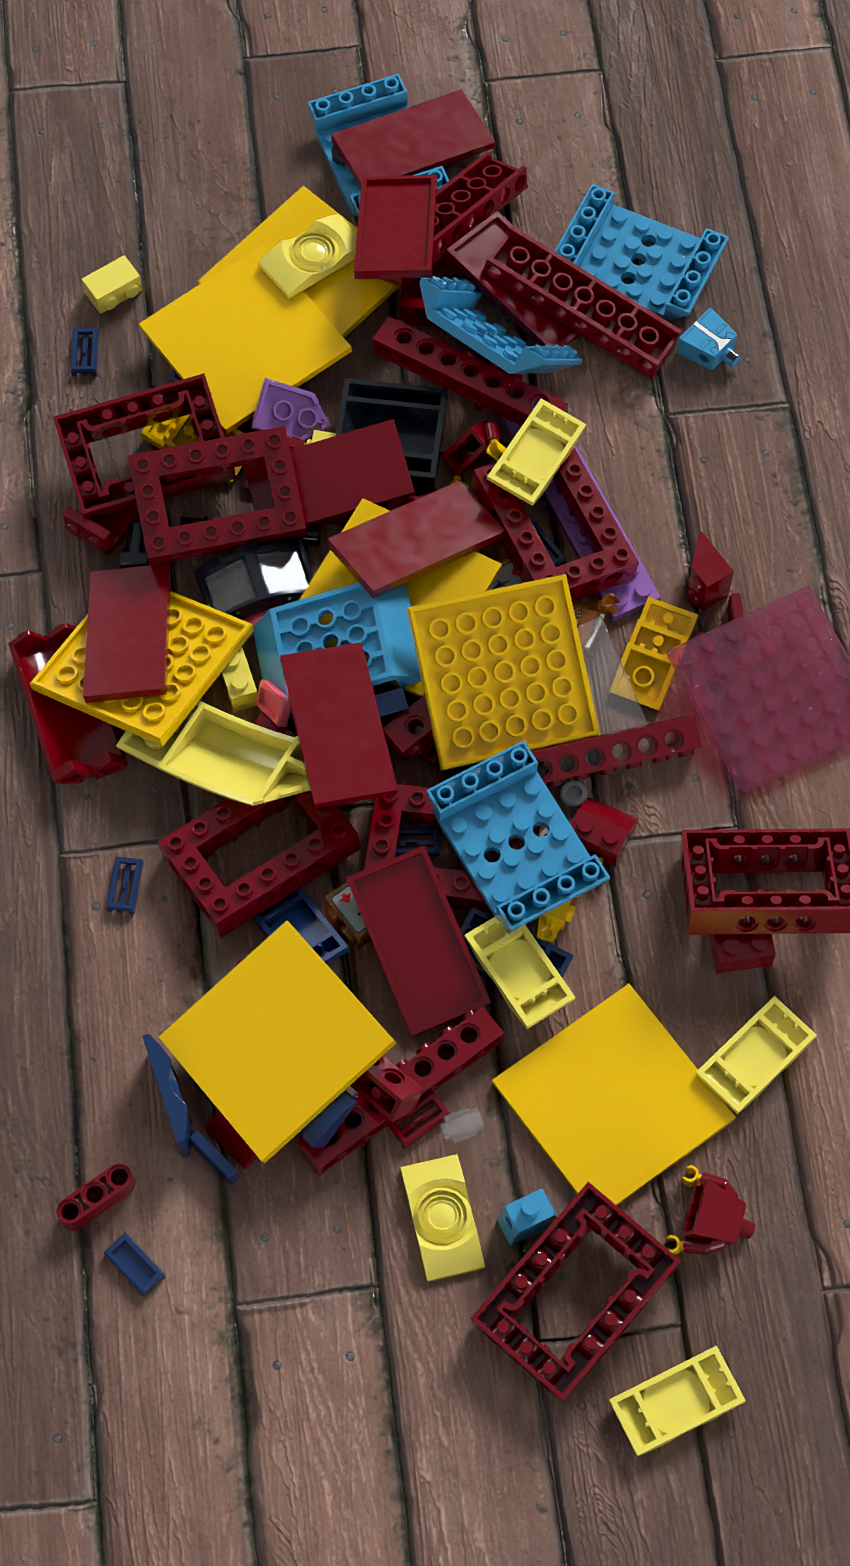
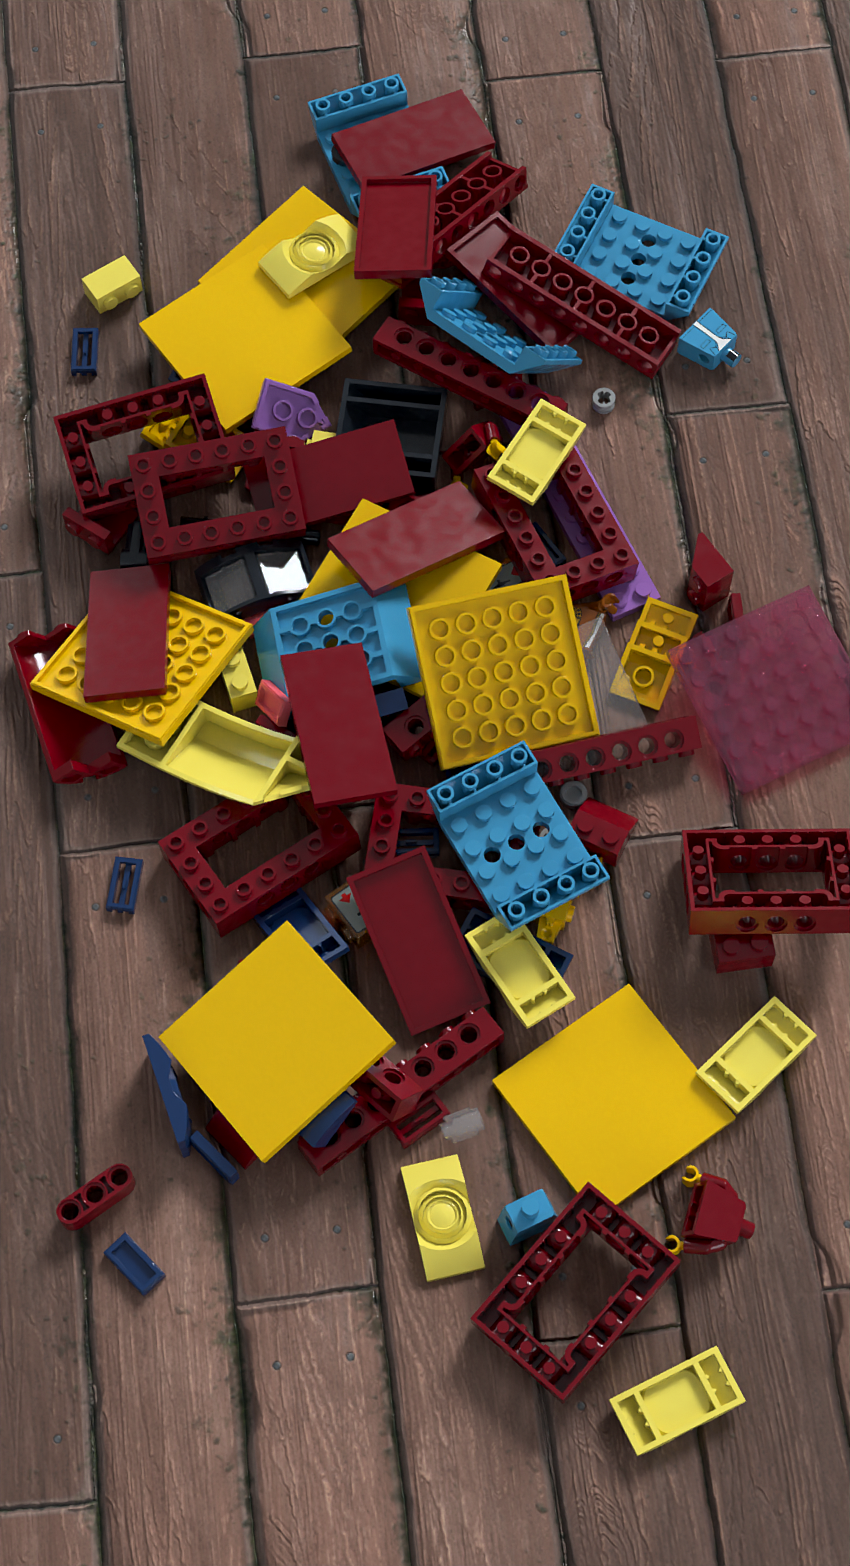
none -> light grey bush [592,388,616,414]

